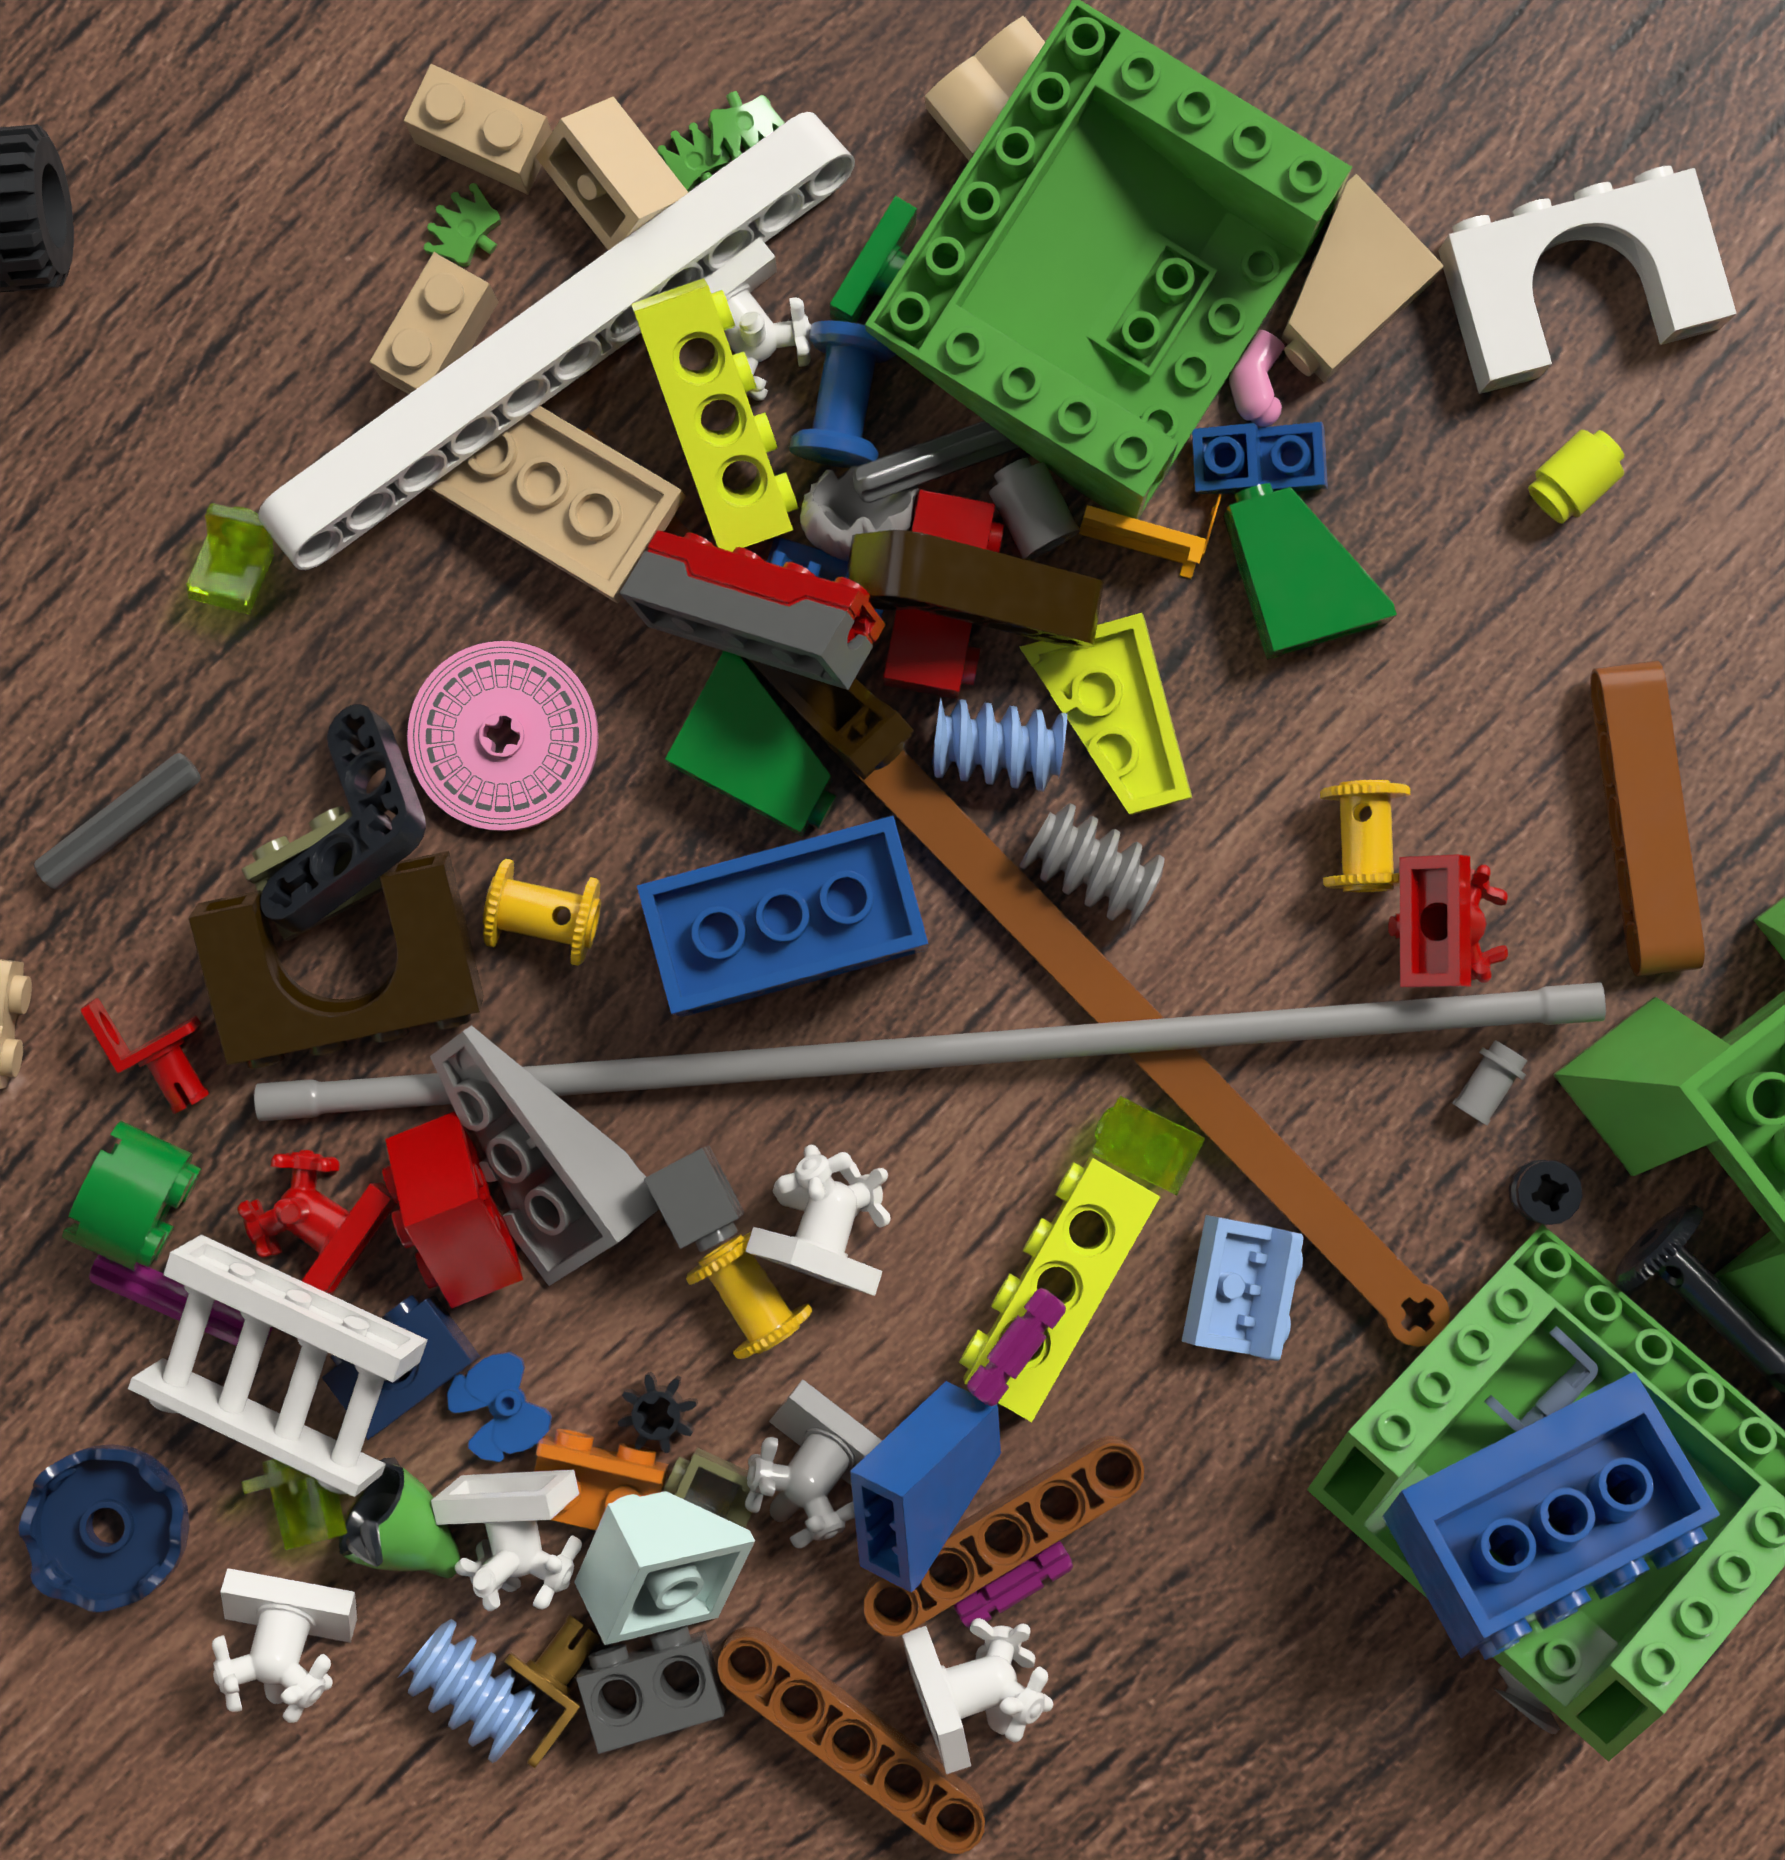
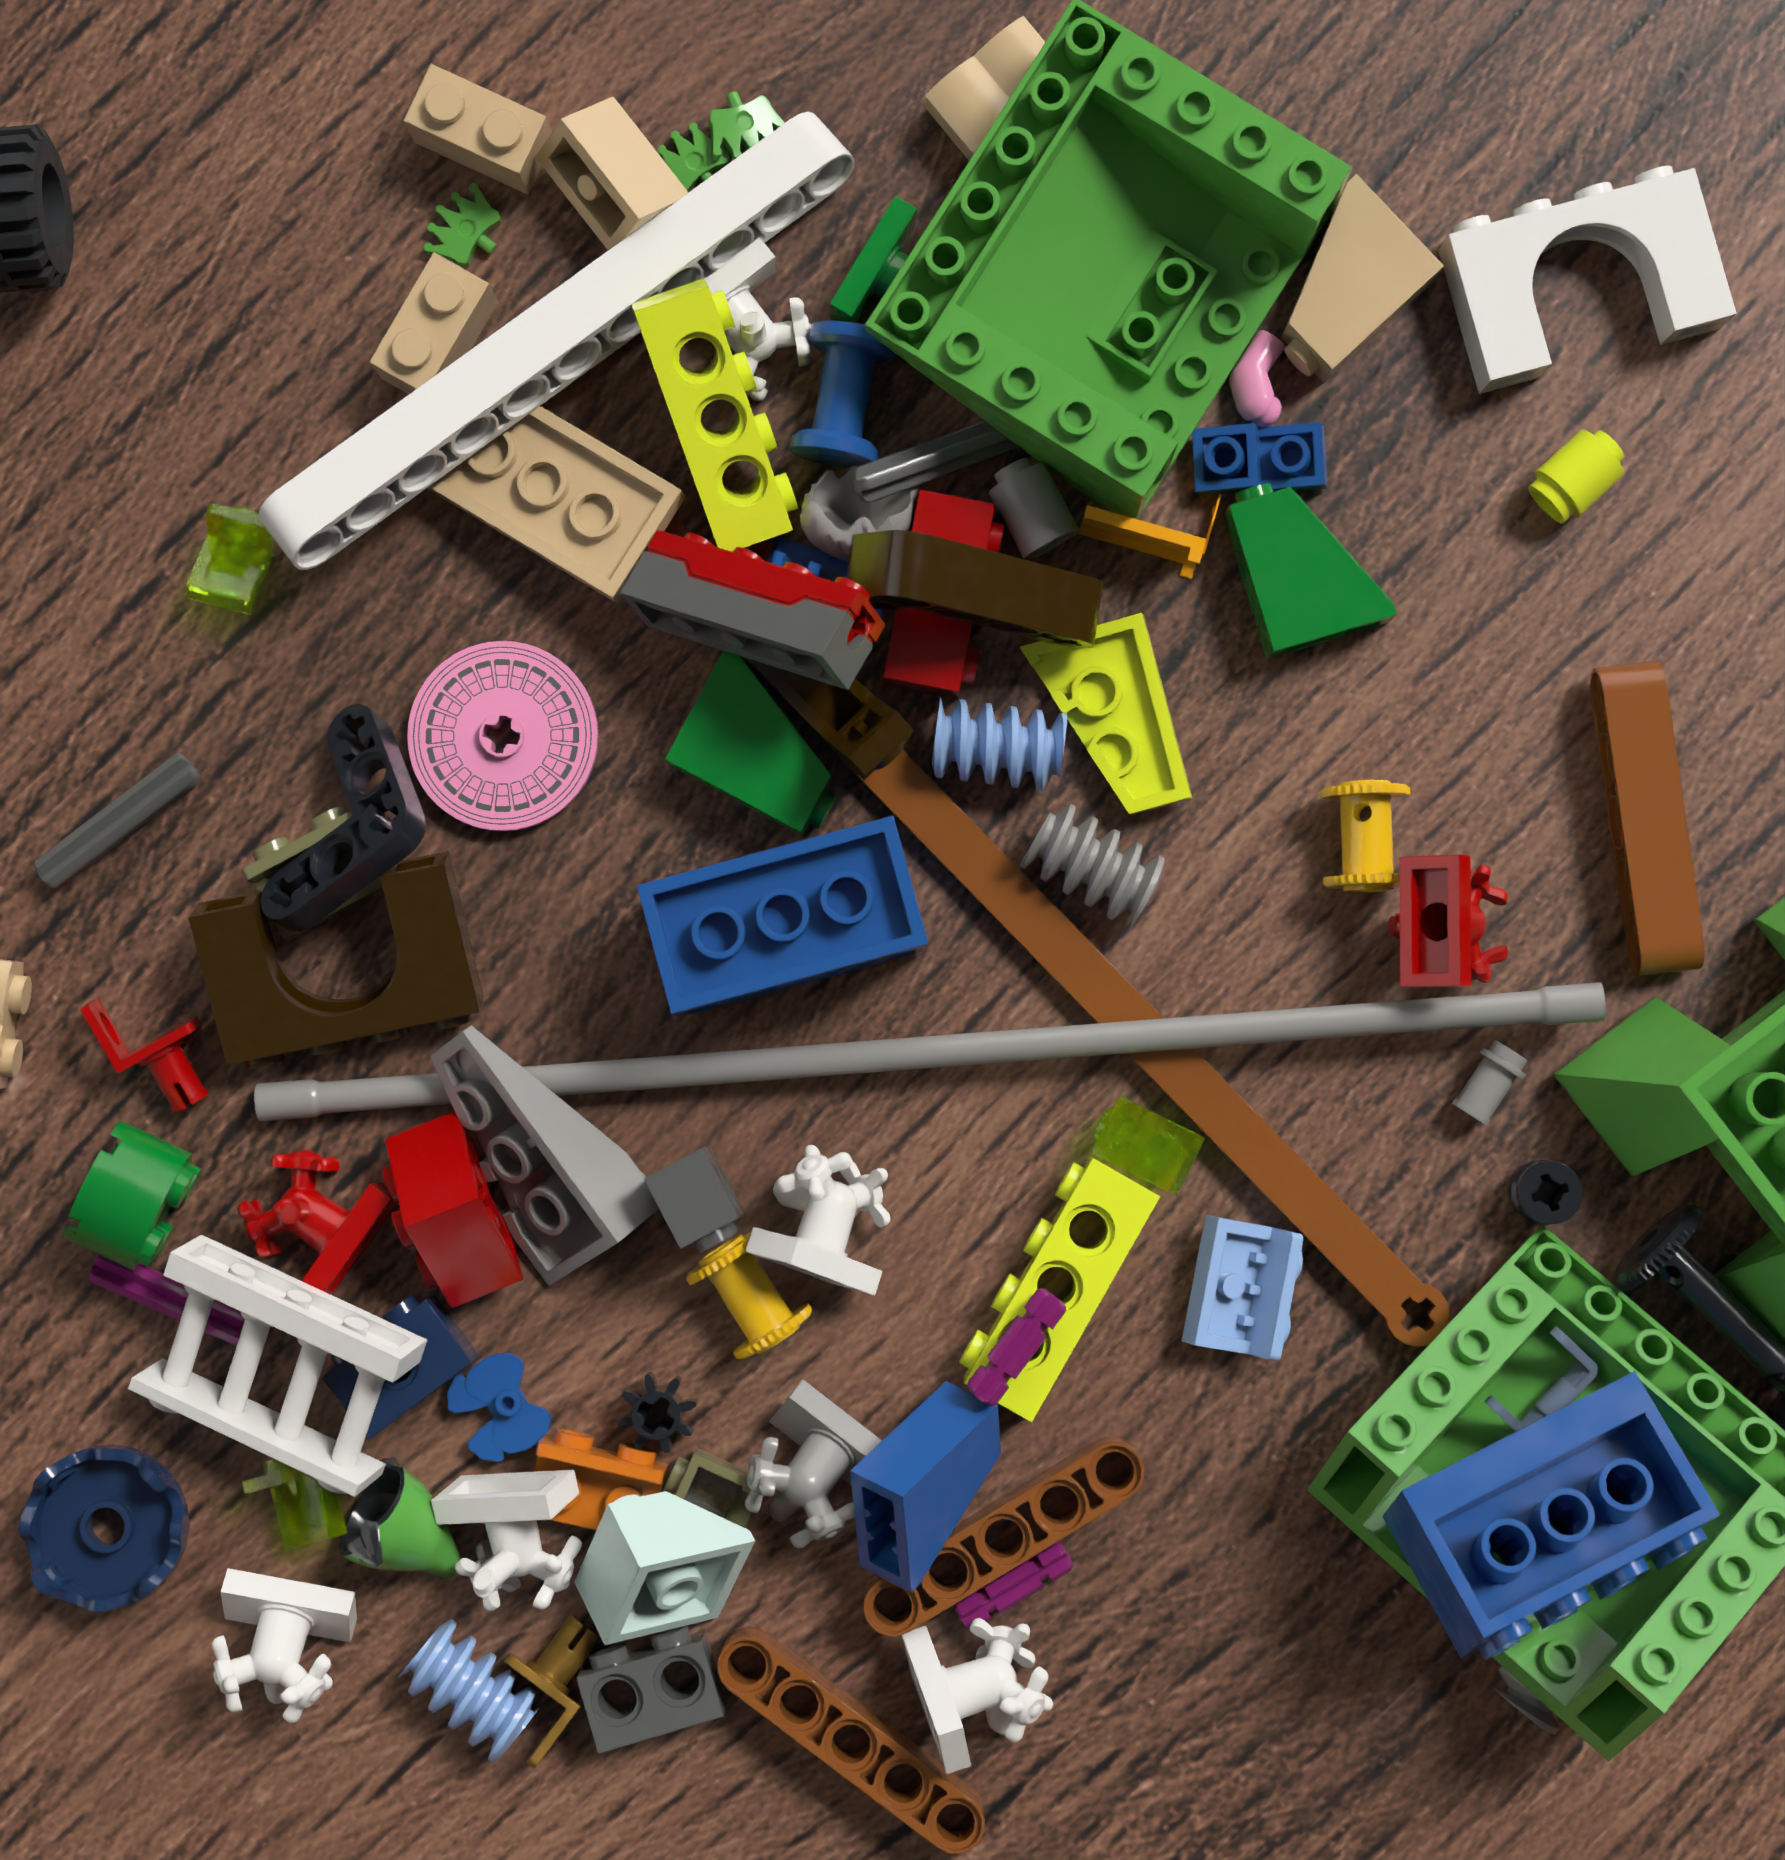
yellow hose [483,859,601,966] -> none

